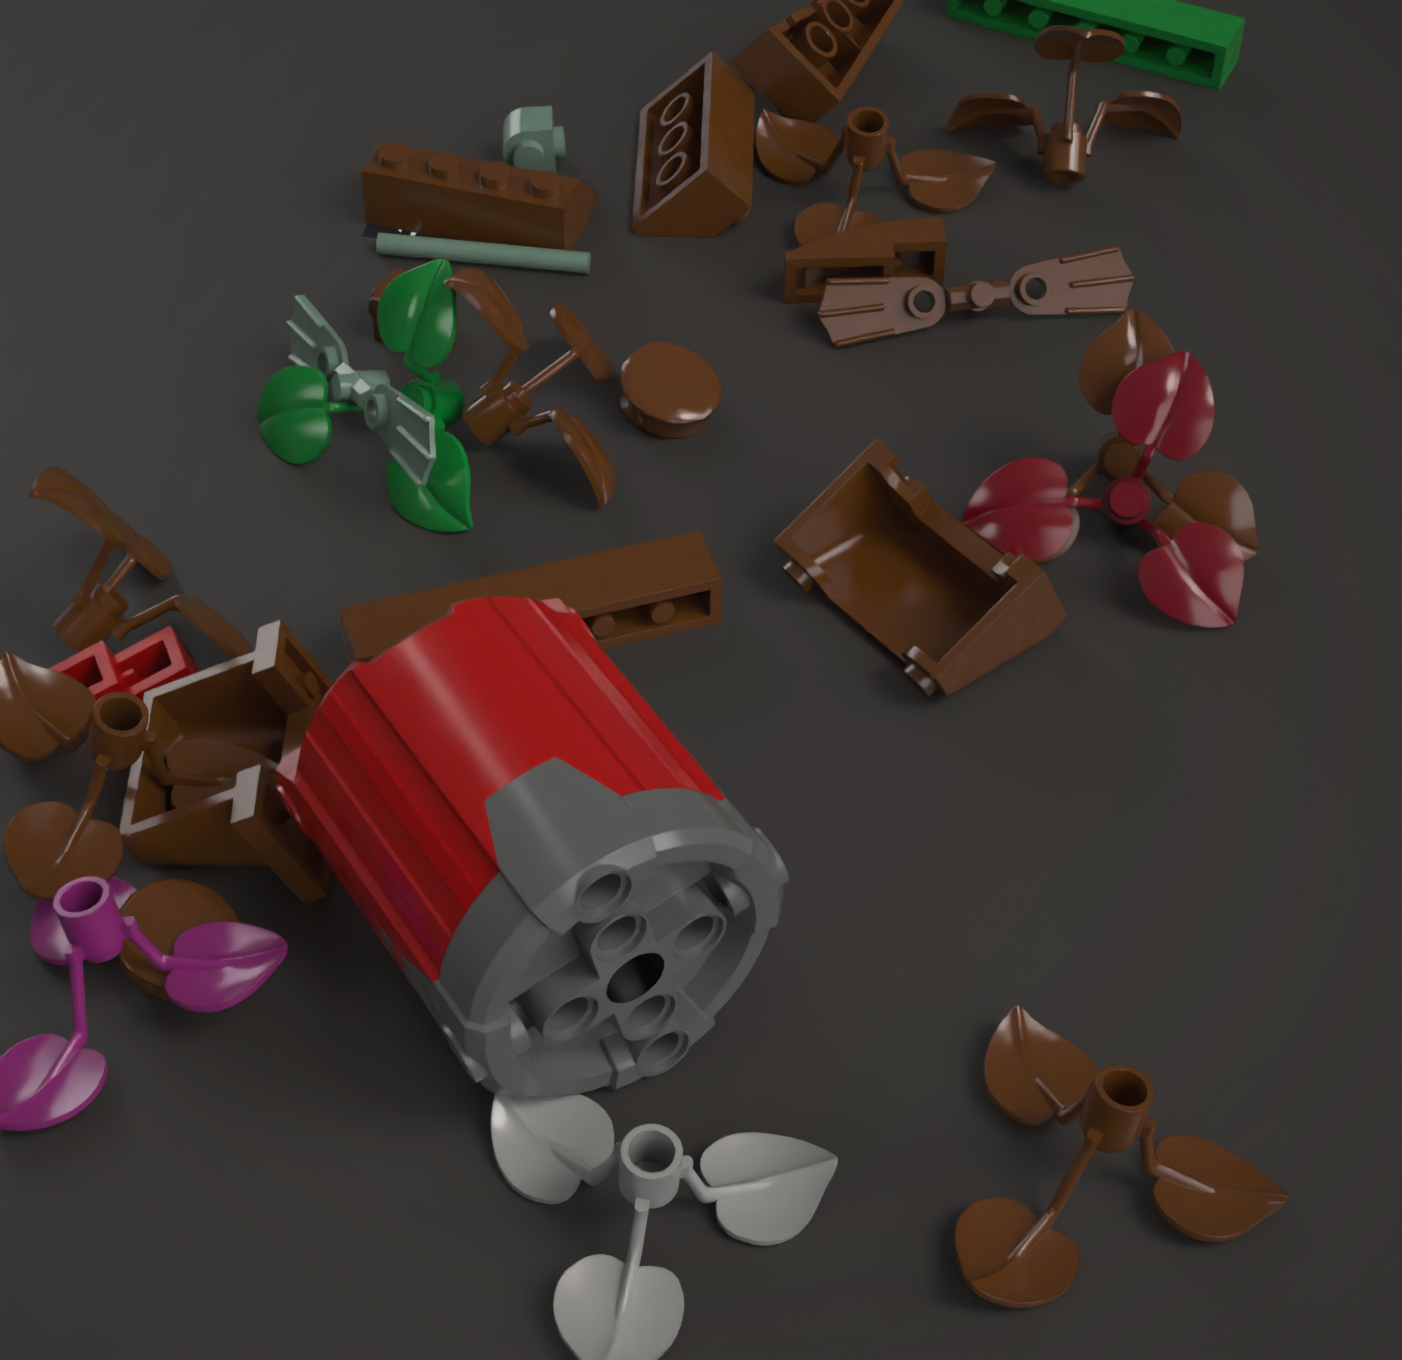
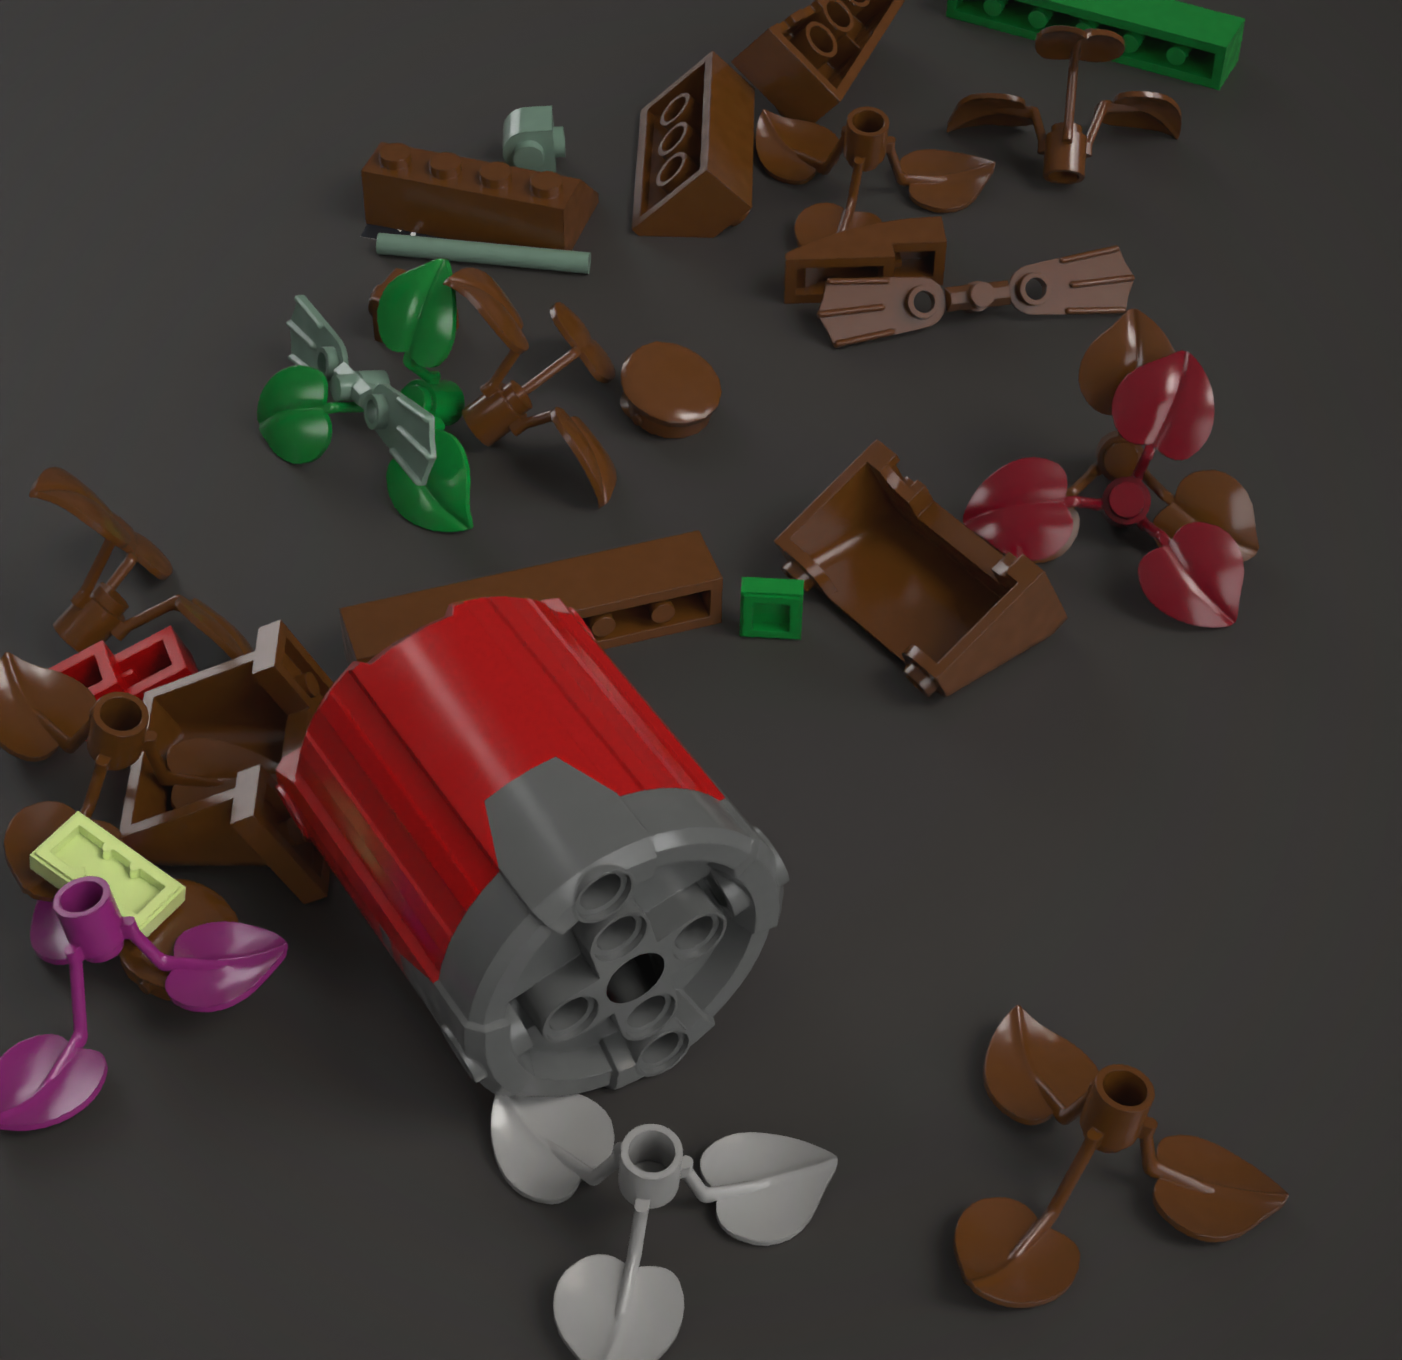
none -> yellowish green plate [30,811,186,942]
none -> green tile [739,577,804,640]

